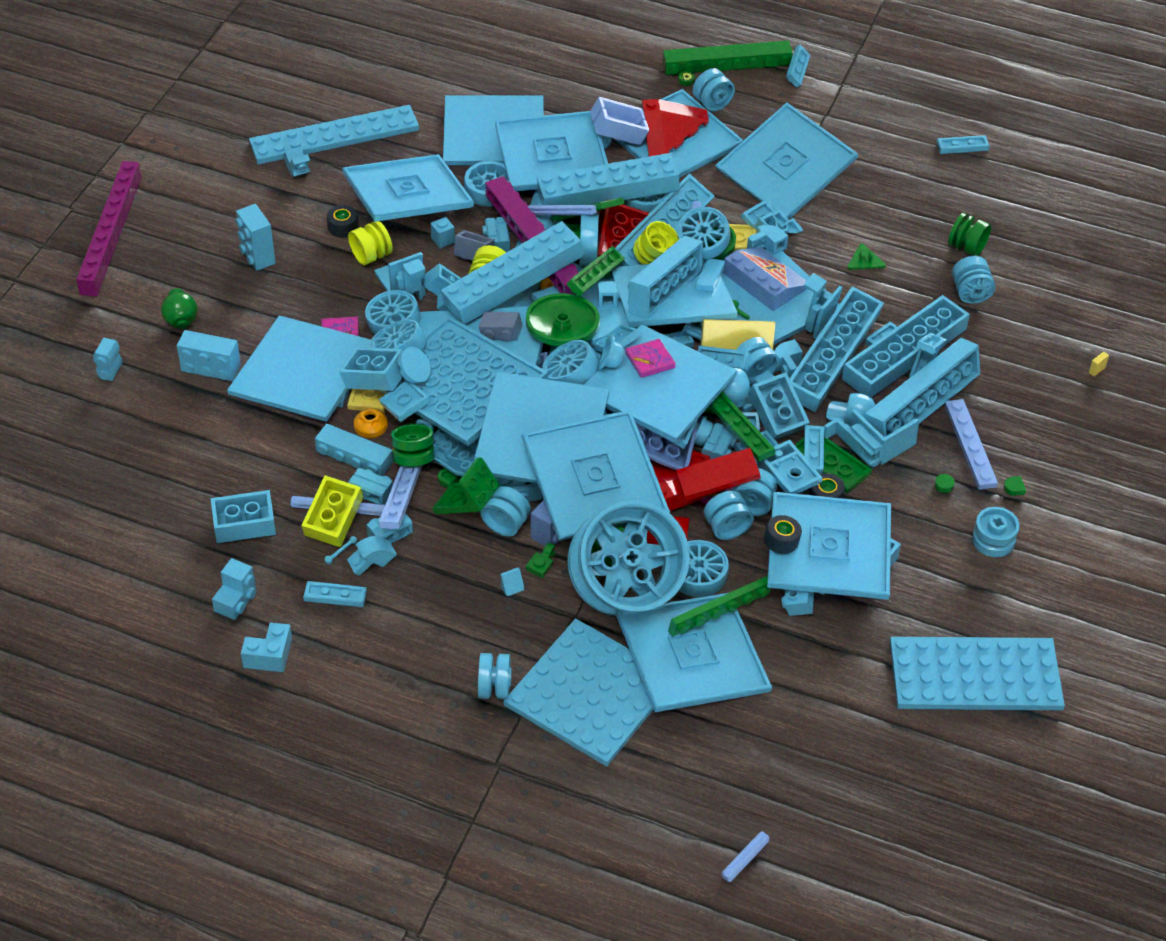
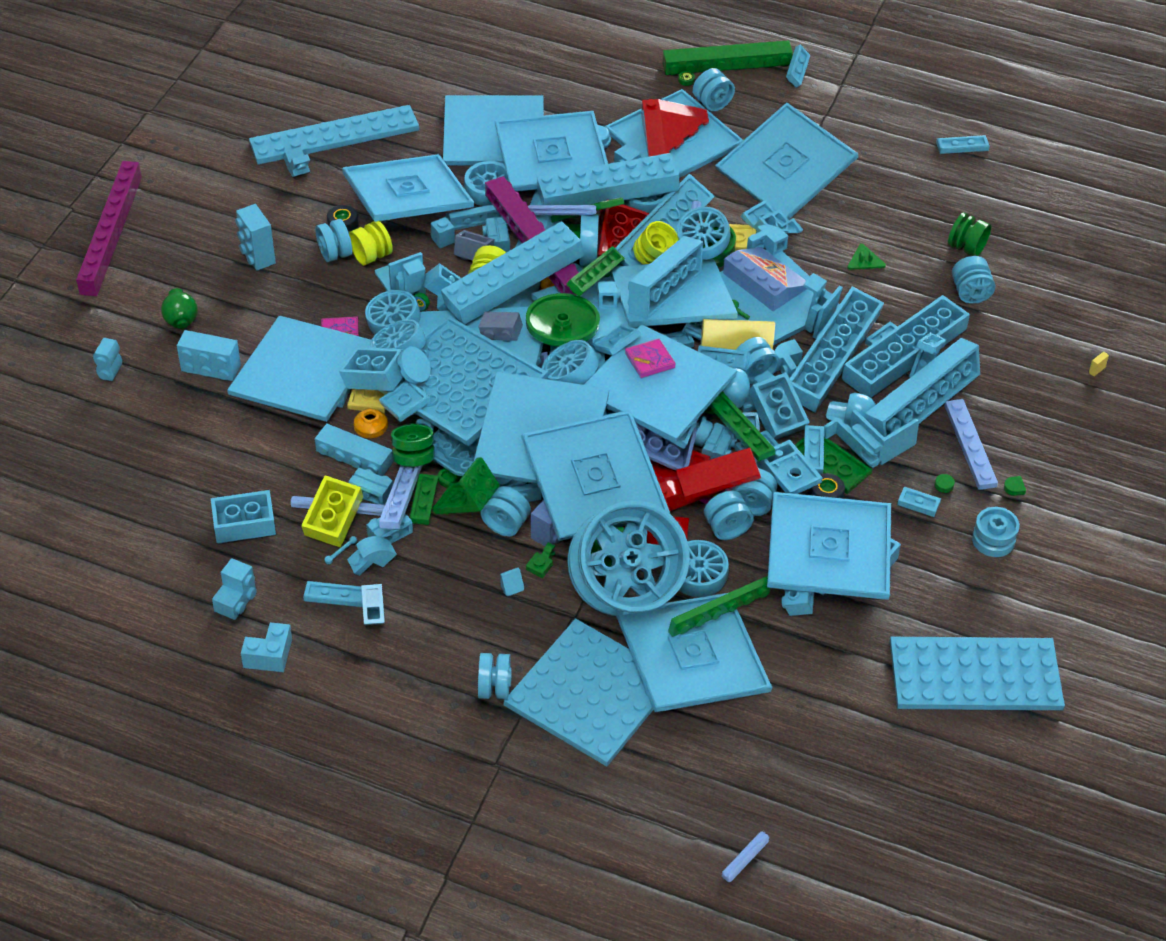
light blue piece [590,97,649,145] -> none
medium azure hat [598,334,624,370] -> none
medium azure tile [695,259,725,292] -> none
black wheel [764,515,802,554] -> none
none -> medium azure wheel [315,219,352,262]
none -> medium azure brick [361,584,385,625]
none -> green plate [410,474,439,525]
none -> green tile [414,292,430,311]
none -> medium azure fence [446,205,502,230]
none -> medium azure brick [614,144,641,163]
none -> medium azure plate [897,487,941,517]

